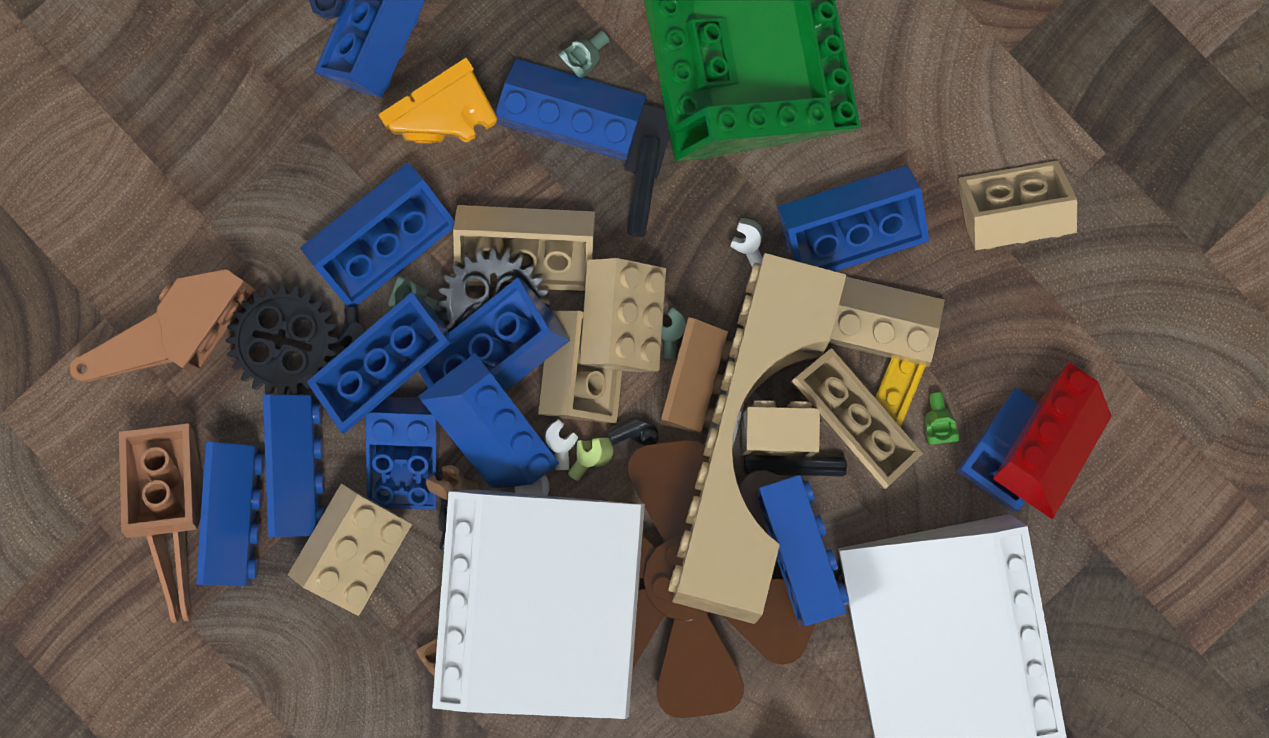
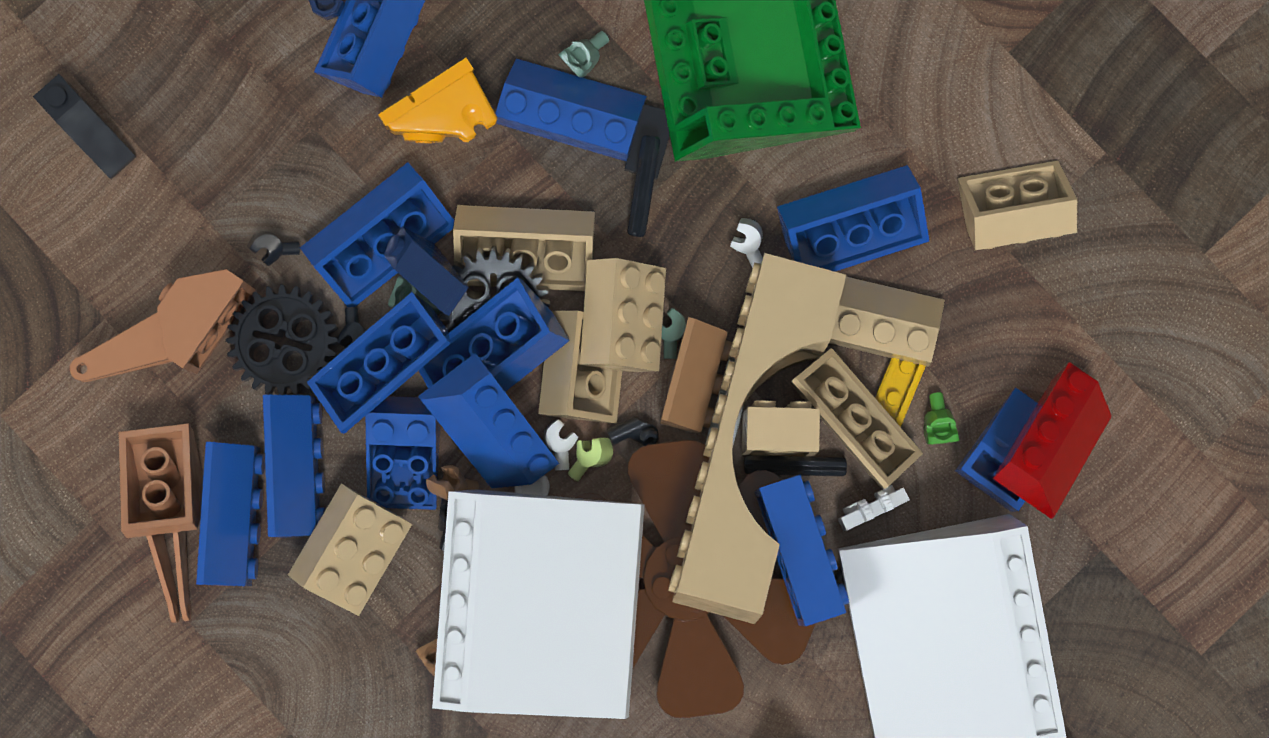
none -> black slope [33,74,136,179]
none -> black piece [247,231,300,266]
none -> dark blue slope [383,226,469,316]
none -> white hinge [838,485,910,531]

